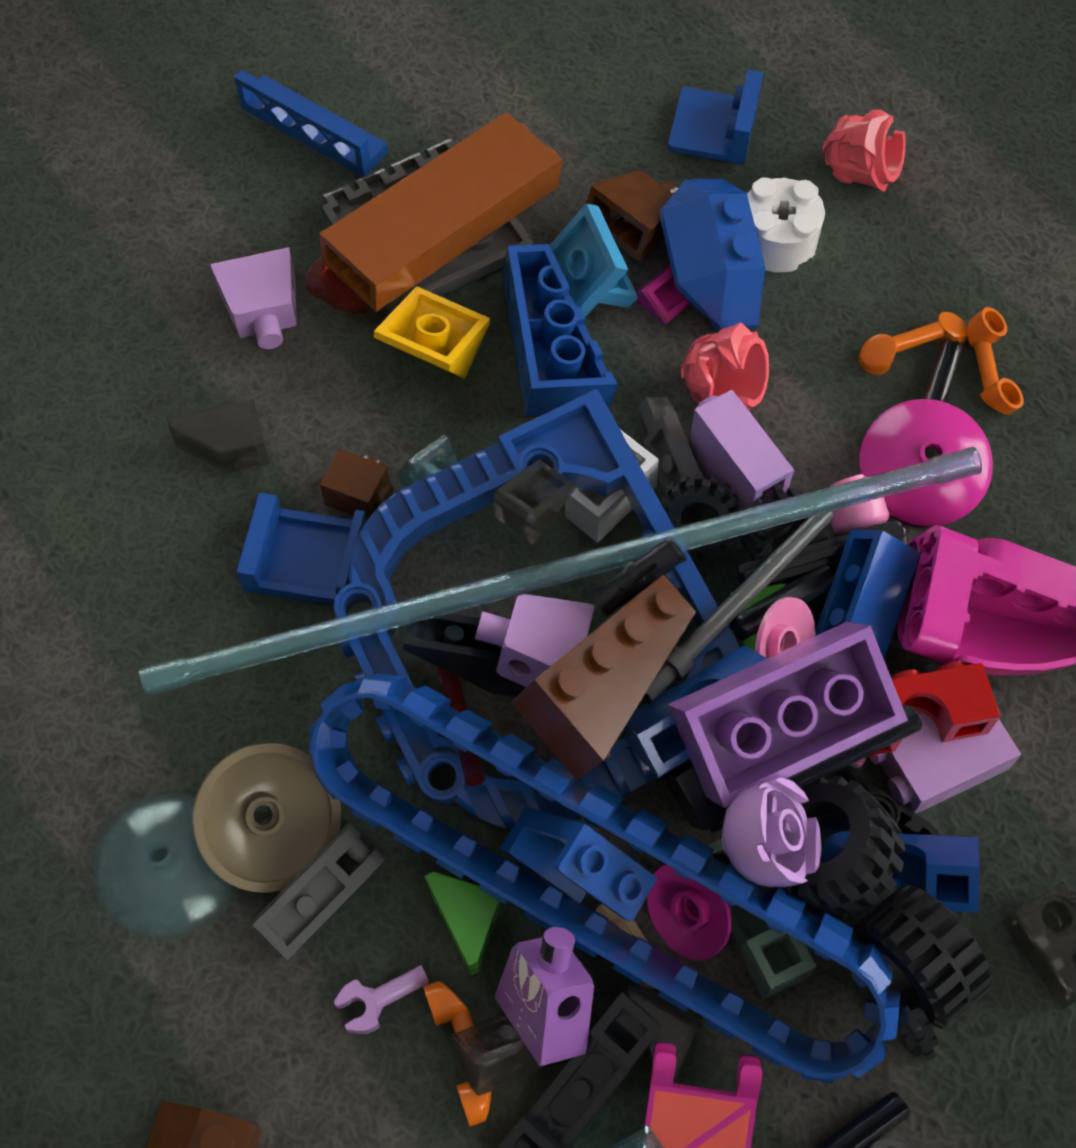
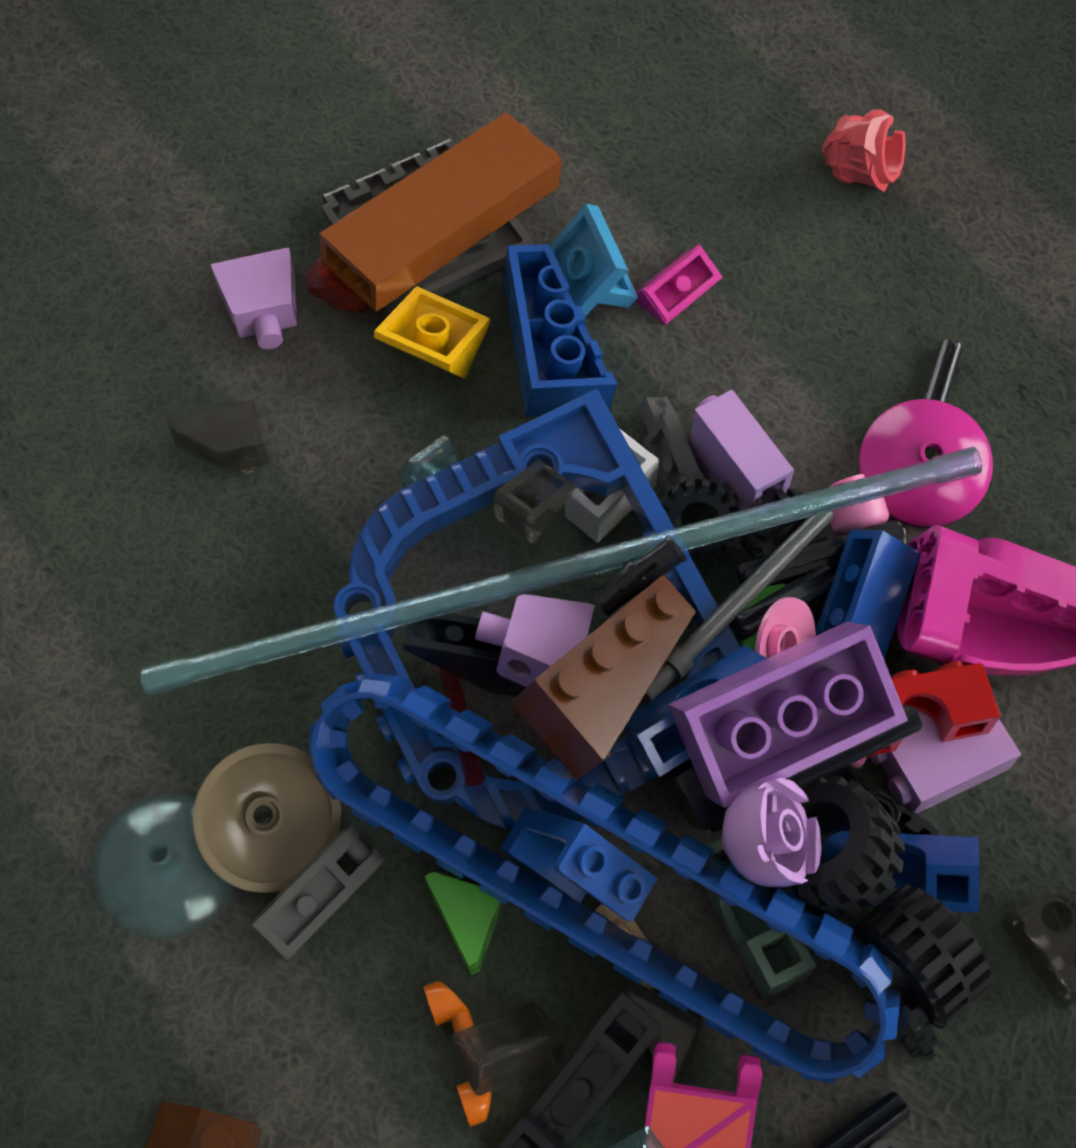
blue fence [234,70,388,177] -> none
blue panel [236,493,367,606] -> none
reddish brown brick [320,449,394,520] -> none
lavender bar [334,965,430,1034] -> none
medium lavender torso [495,927,594,1066] -> none
reddish brown torso [586,170,678,261] -> none
dark pink dish [647,864,732,960] -> none
blue wedge [659,179,765,331] -> none
blue bracket [668,70,764,165] -> none
coral helmet [681,322,769,411] -> none
white brick [747,177,825,273] -> none
orange bar [858,312,968,375] -> none
orange bar [967,307,1024,415] -> none

